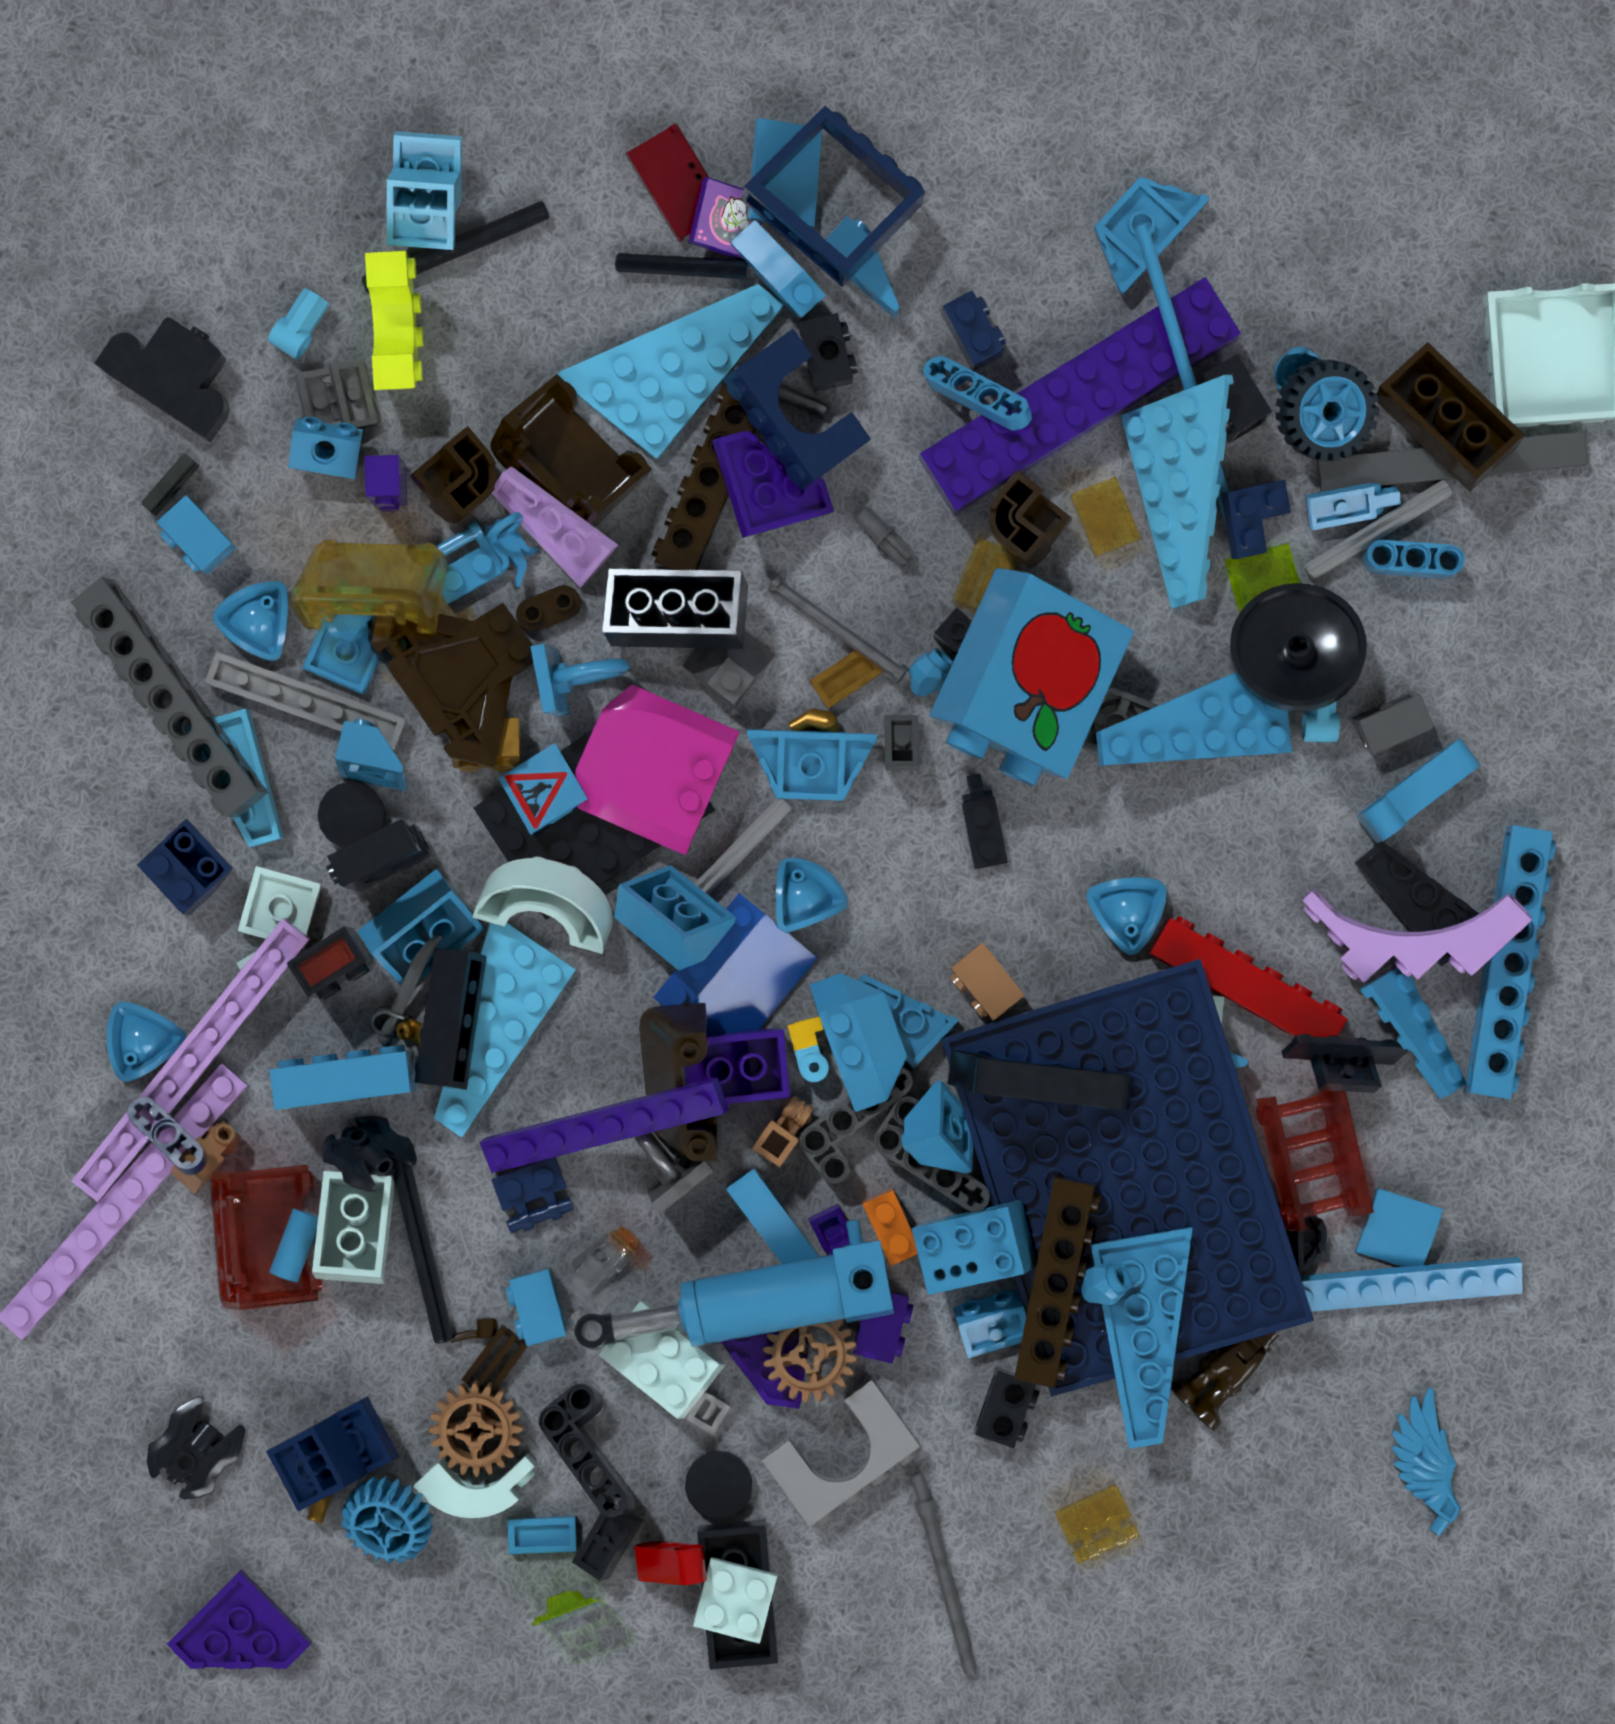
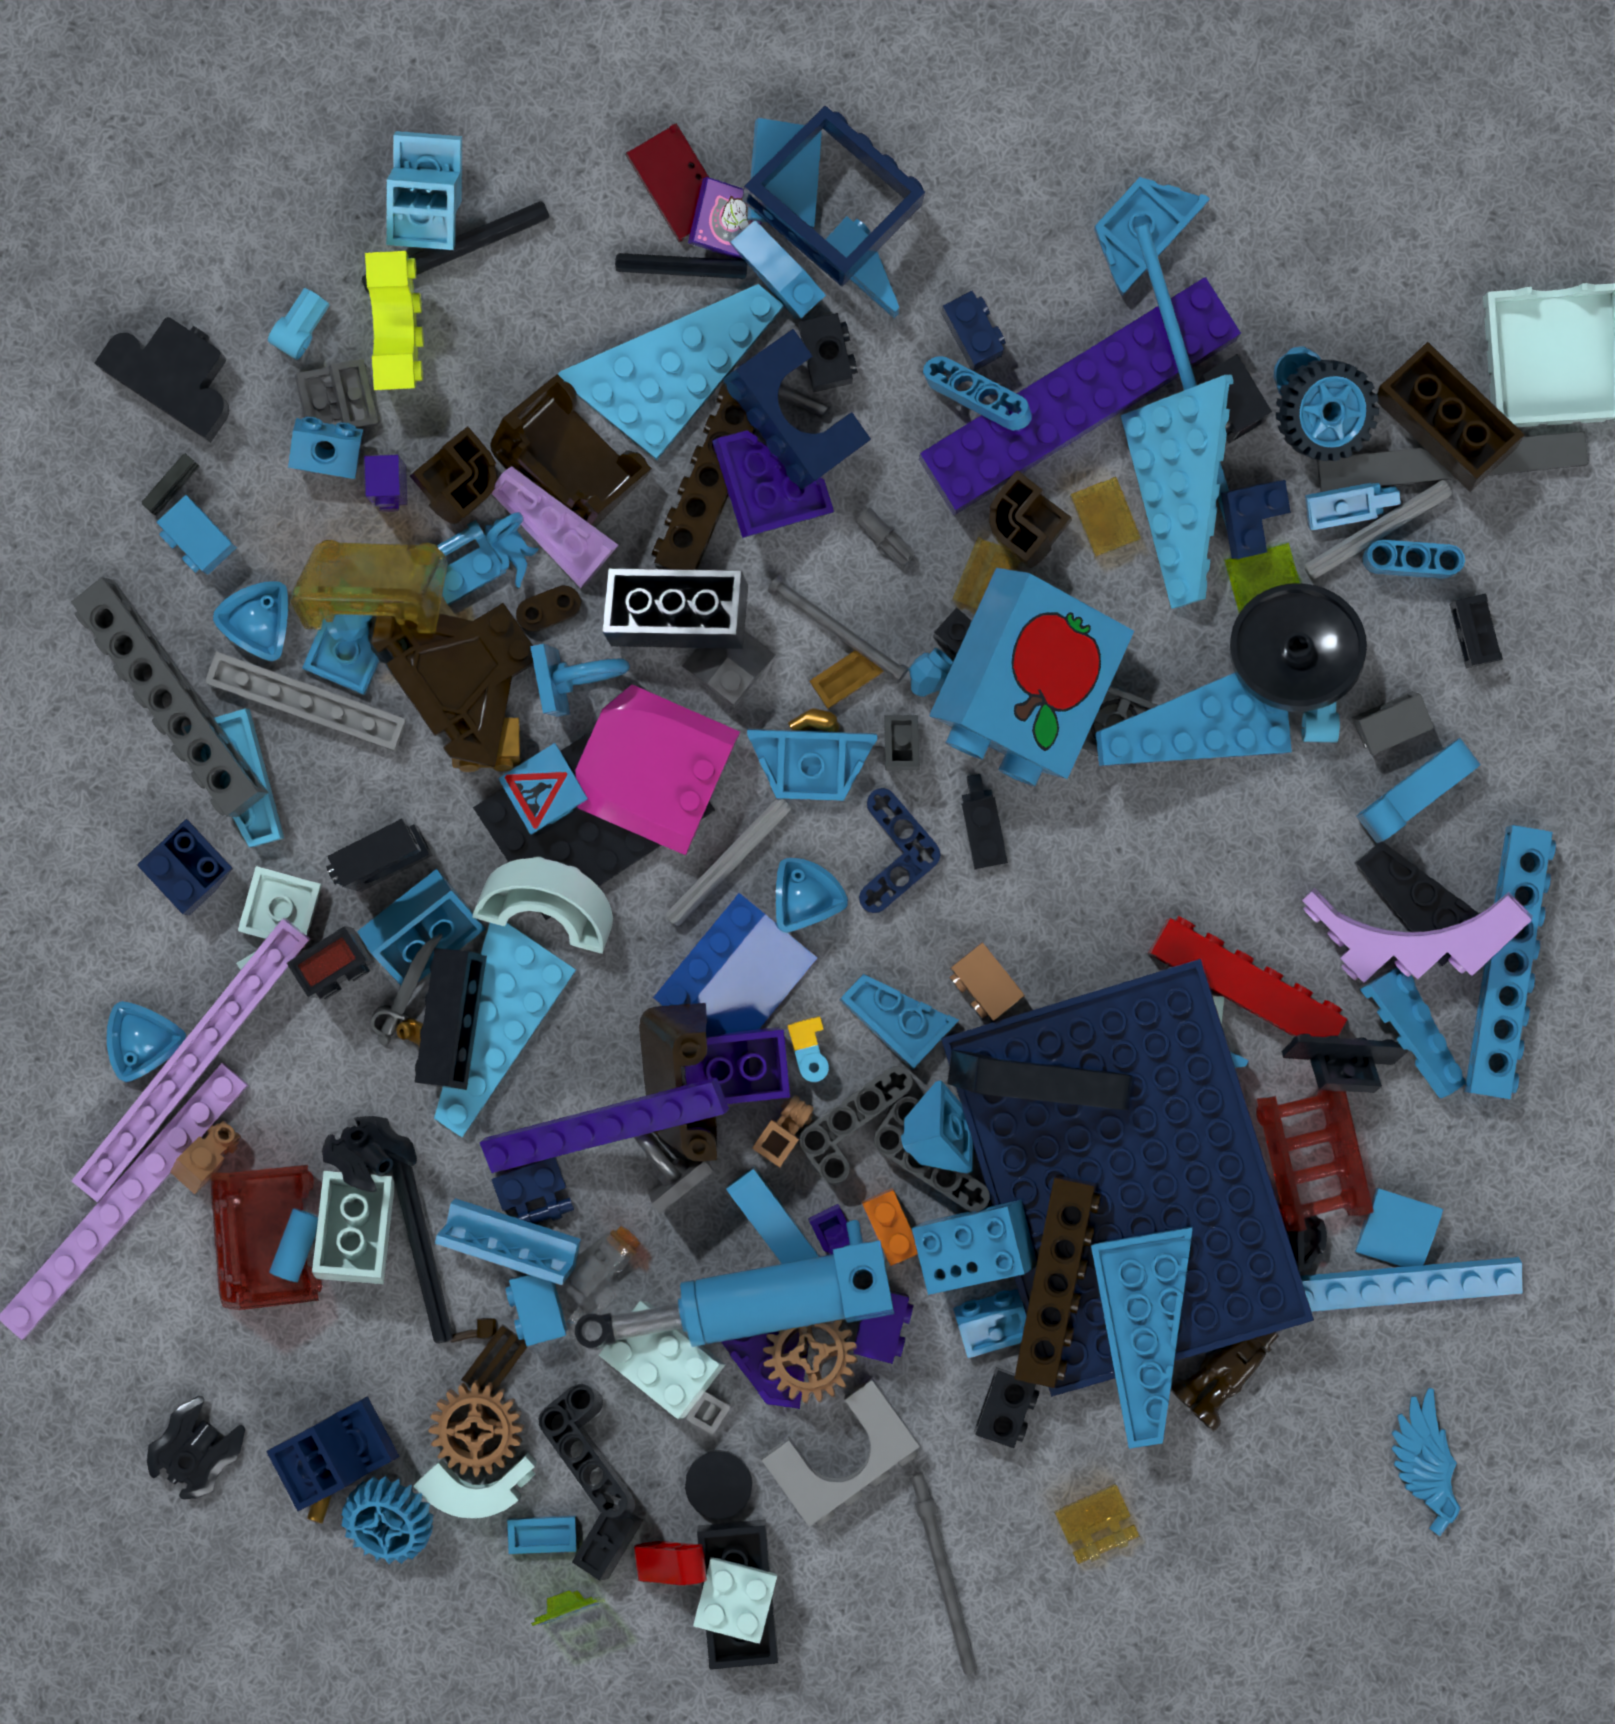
dark blue beam [128,1097,207,1175] -> none
dark purple plate [167,1569,313,1669] -> none
dark azure brick [269,1045,418,1110] -> none
black tile [317,782,386,848] -> none
dark azure slope [335,719,408,791] -> none
dark azure slope [614,865,736,970] -> none
dark azure wedge [809,973,907,1112] -> none
dark azure rock [1082,1263,1131,1305] -> none
dark azure hat [1086,877,1167,955] -> none
none -> dark azure fence [435,1198,581,1285]
none -> dark blue beam [859,788,941,913]
none -> black hinge [1449,593,1503,669]

